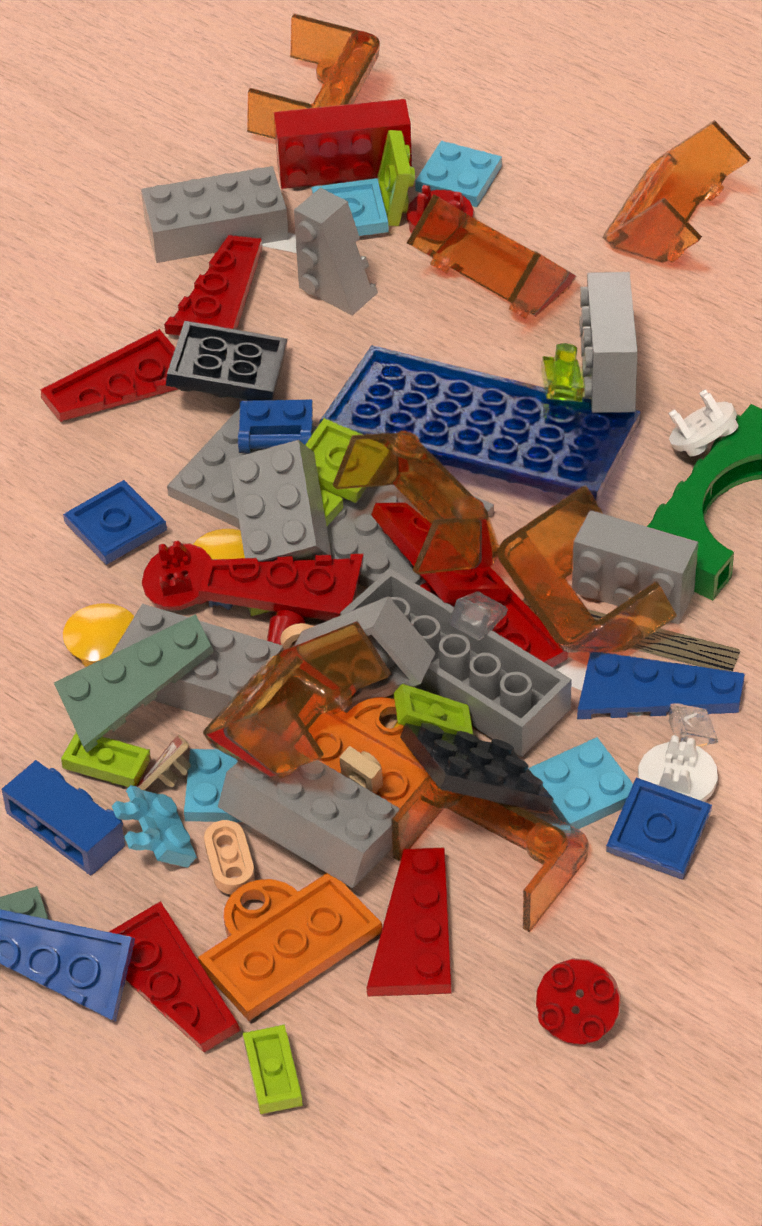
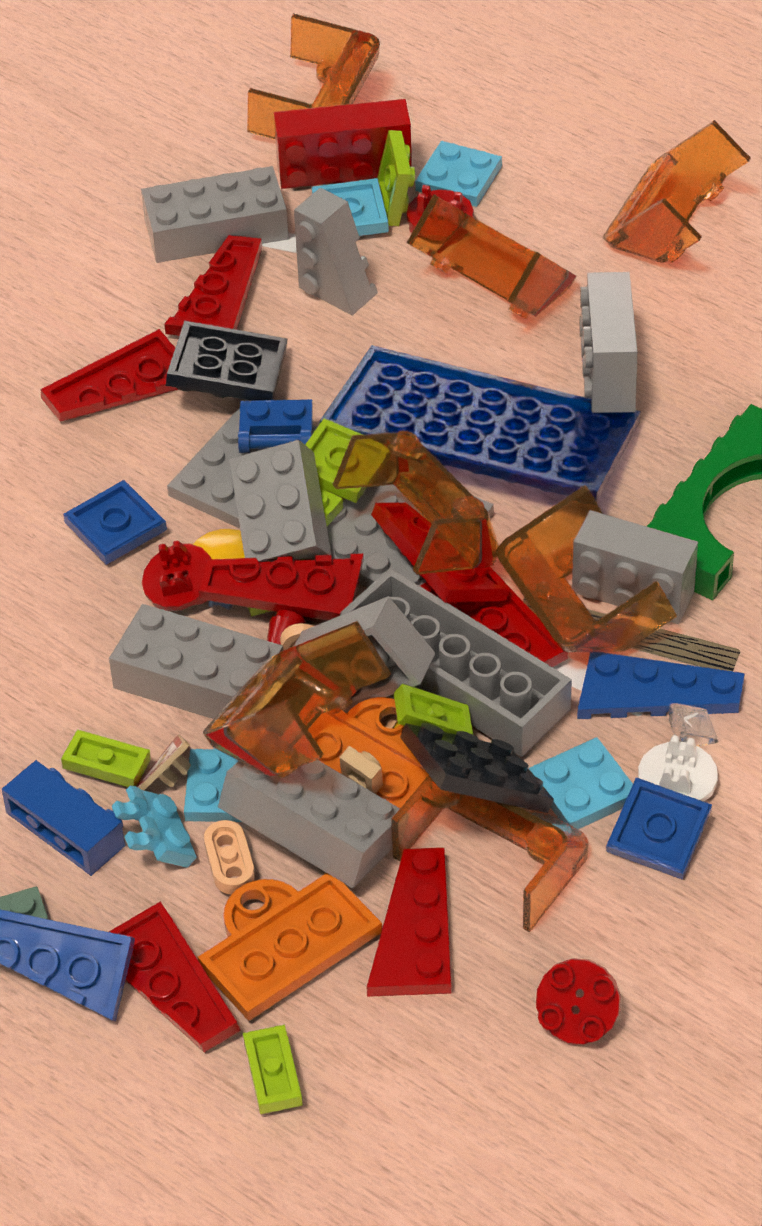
sand green wing [54,614,214,752] -> none
yellow dish [63,603,134,667] -> none
clear slope [450,591,508,640] -> none
clear neon green tile [541,343,584,402] -> none
white plate [668,389,738,457] -> none

